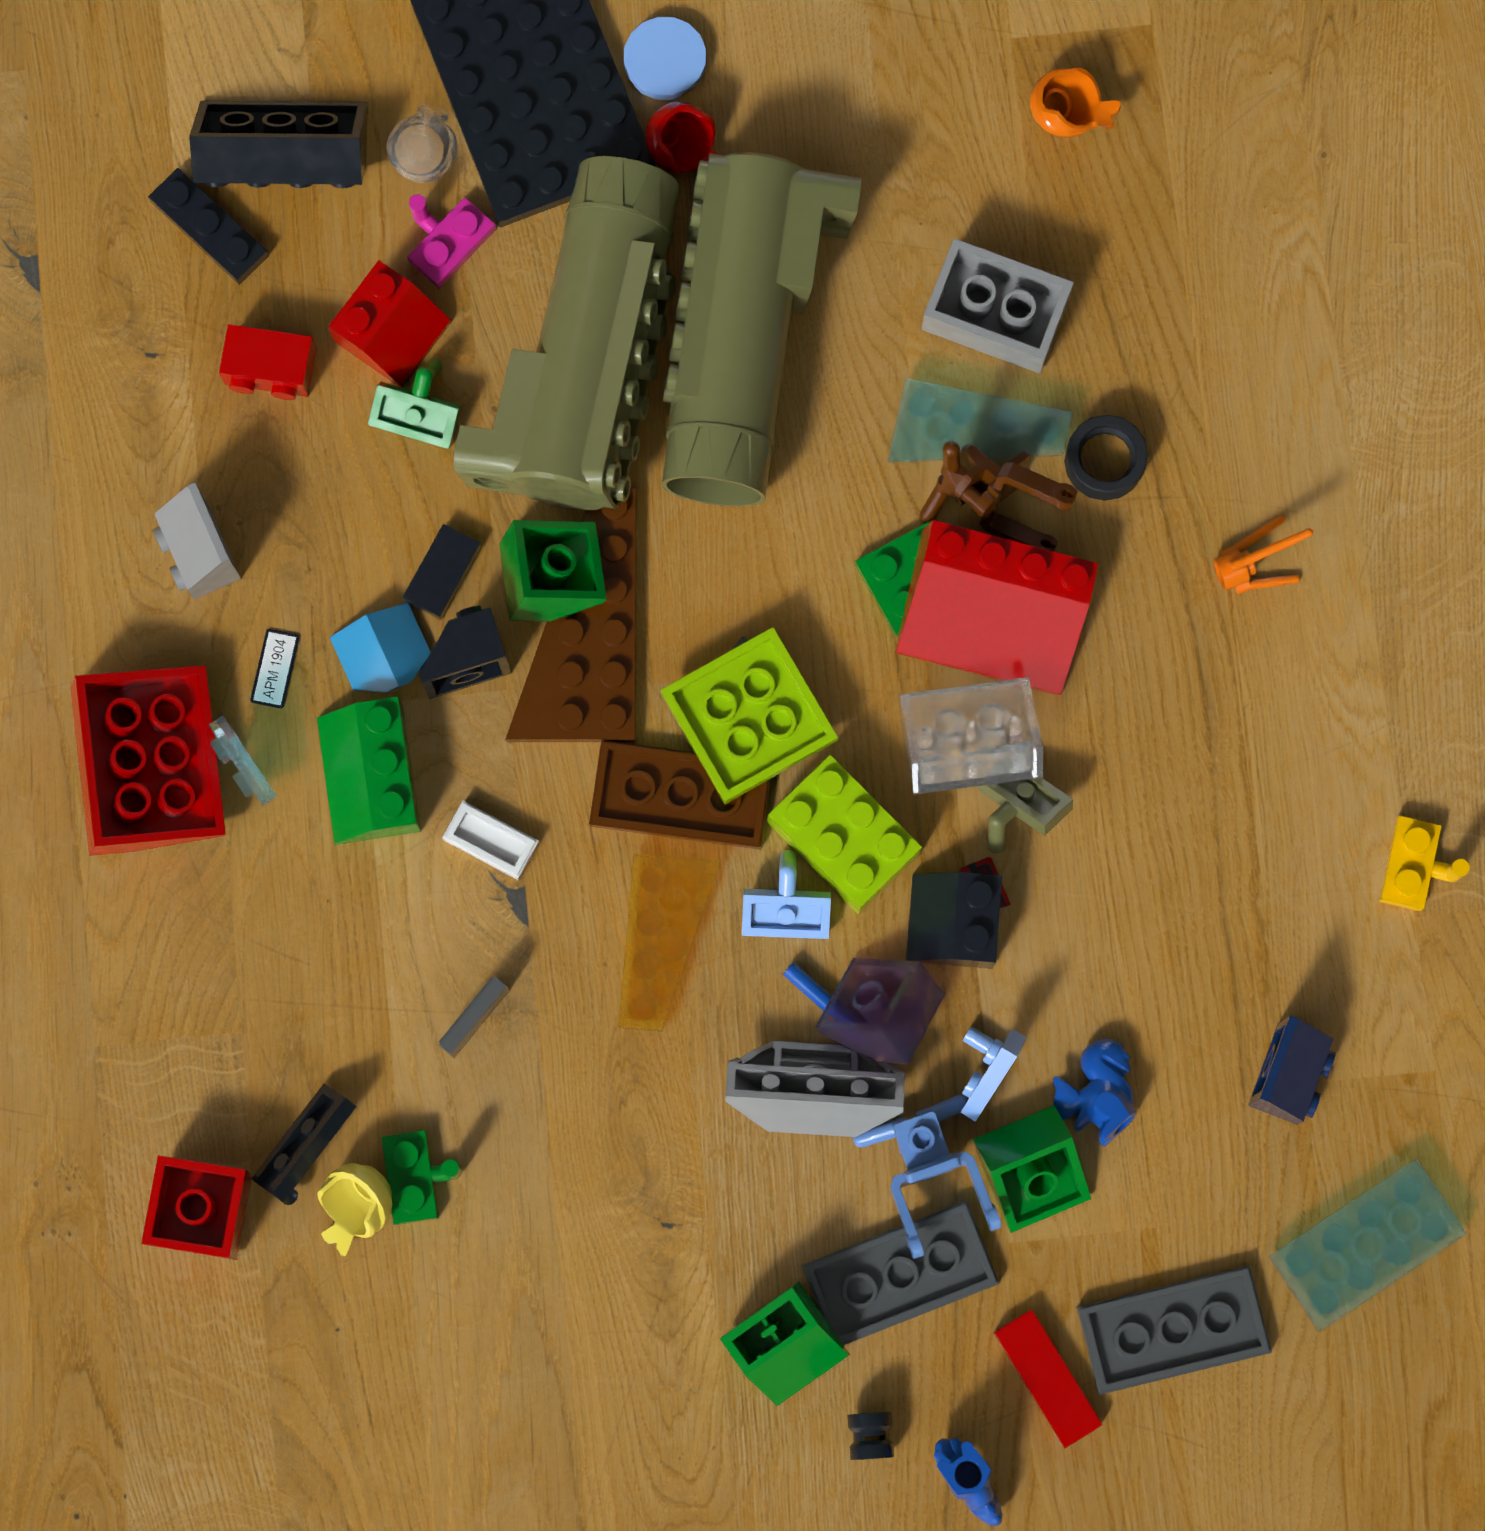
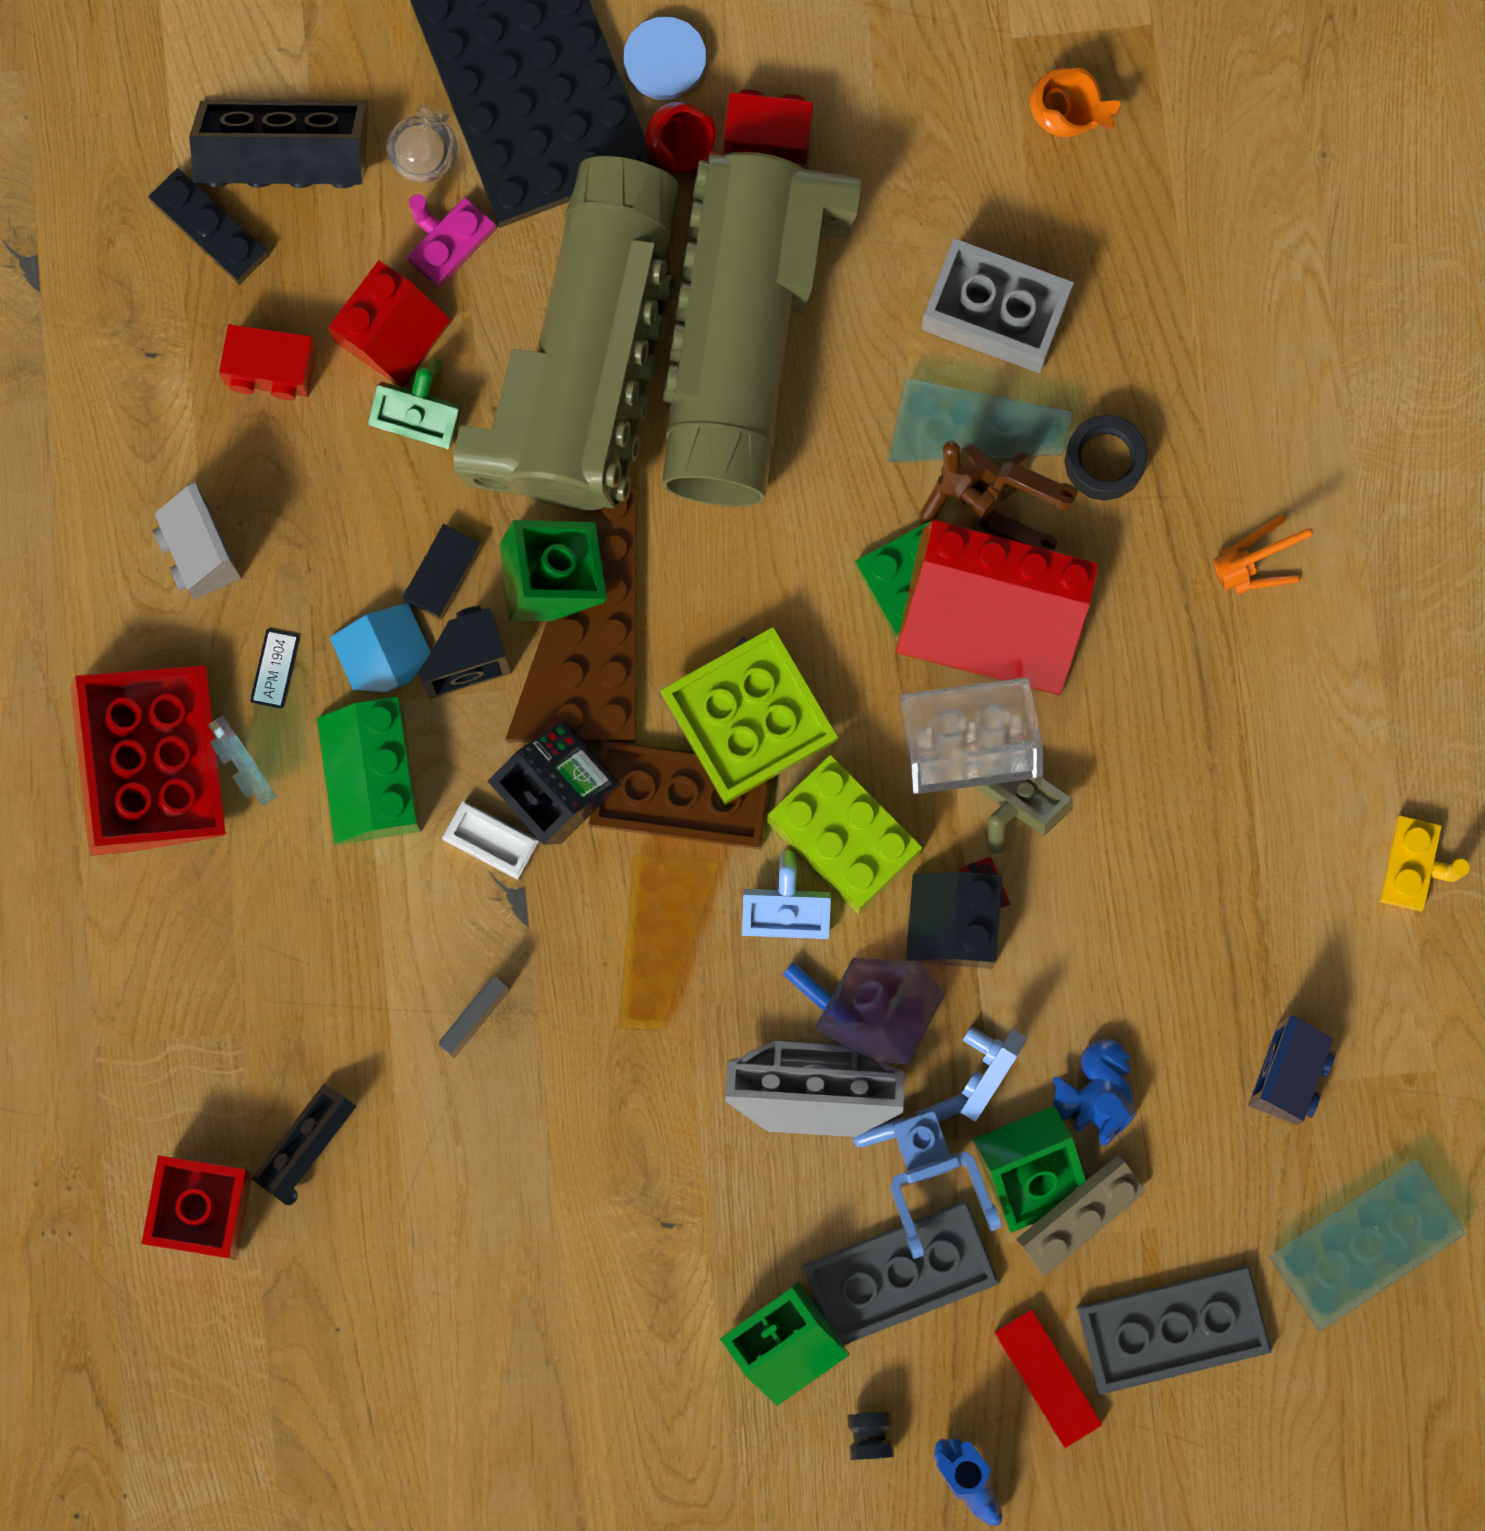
light yellow hat [317,1163,392,1256] -> none
green plate [381,1130,462,1225] -> none
none -> black slope [487,721,621,845]
none -> red brick [724,89,813,164]
none -> dark tan plate [1016,1155,1146,1276]

